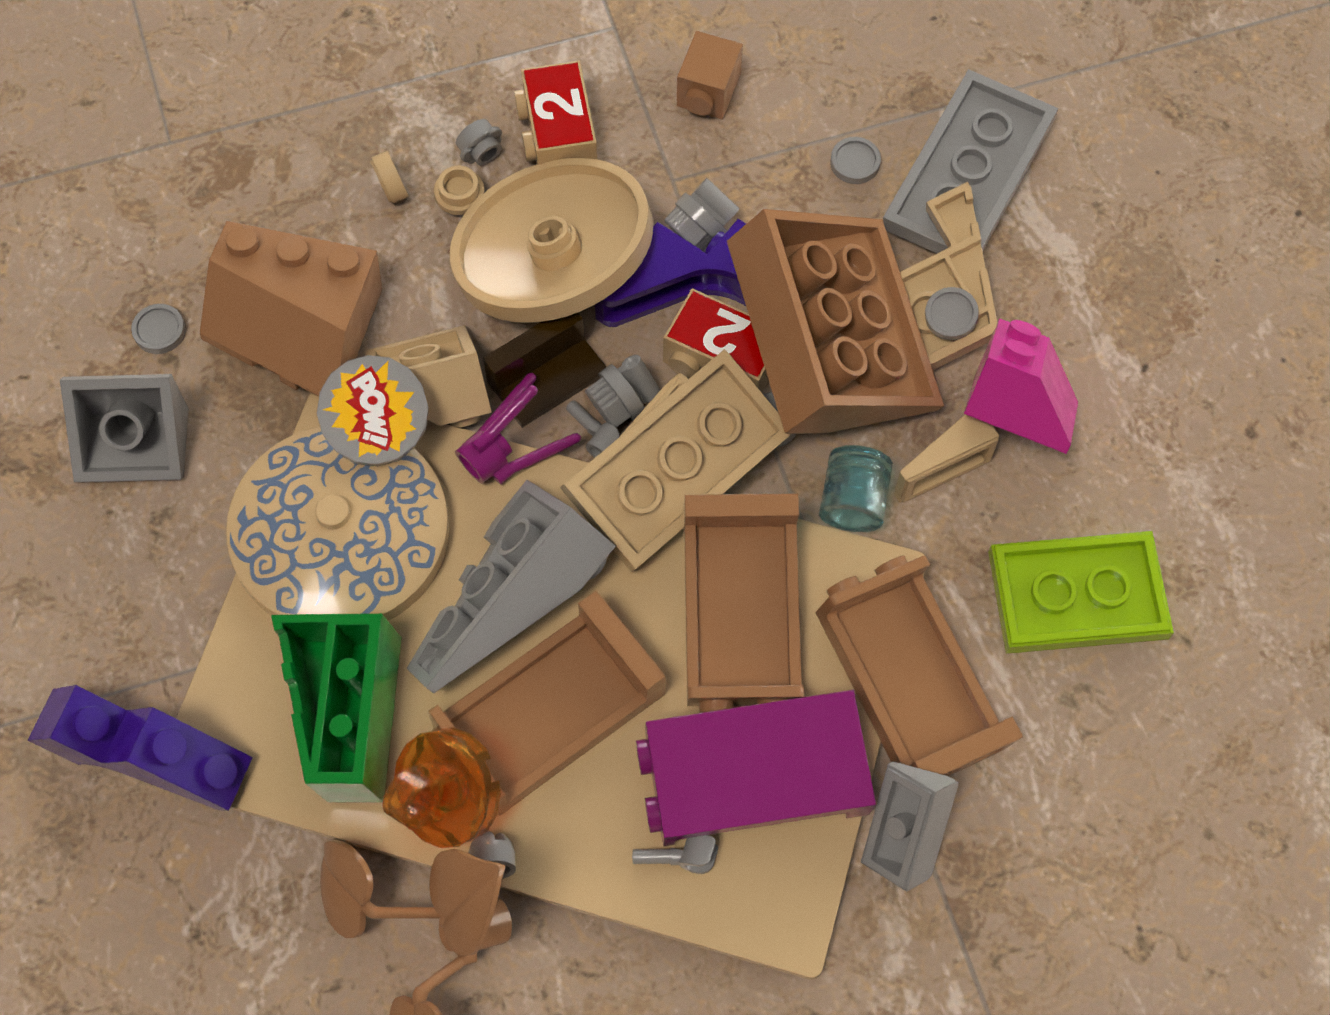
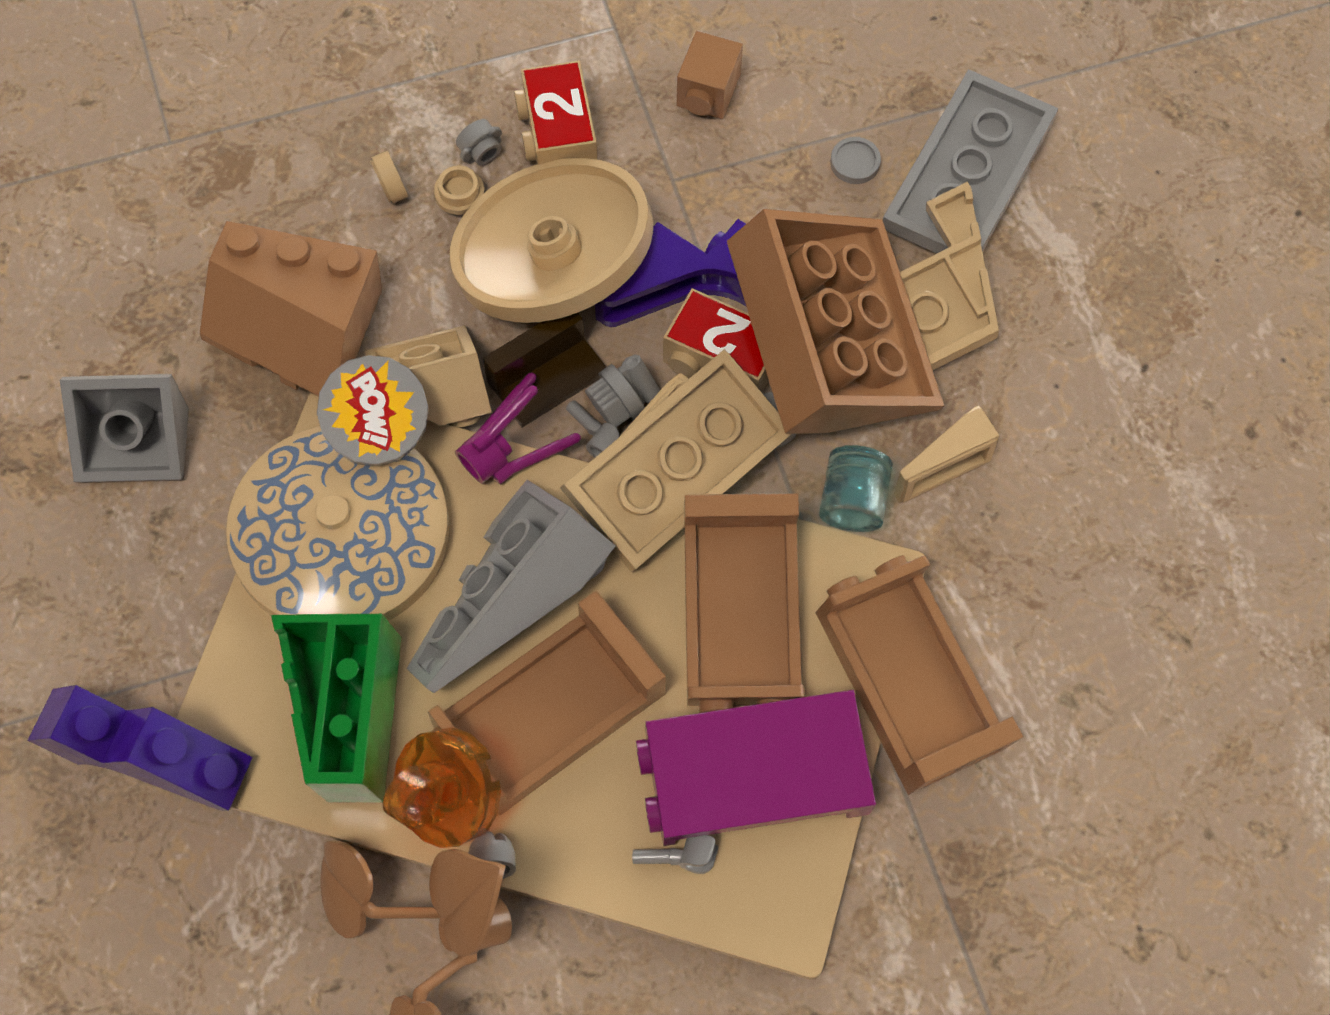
light grey piece [131,304,186,354] -> none
light grey piece [665,178,739,252] -> none
light grey slope [861,761,959,892] -> none
light grey piece [925,287,979,340] -> none
dark pink slope [964,318,1078,454] -> none
lime tile [988,531,1174,654] -> none

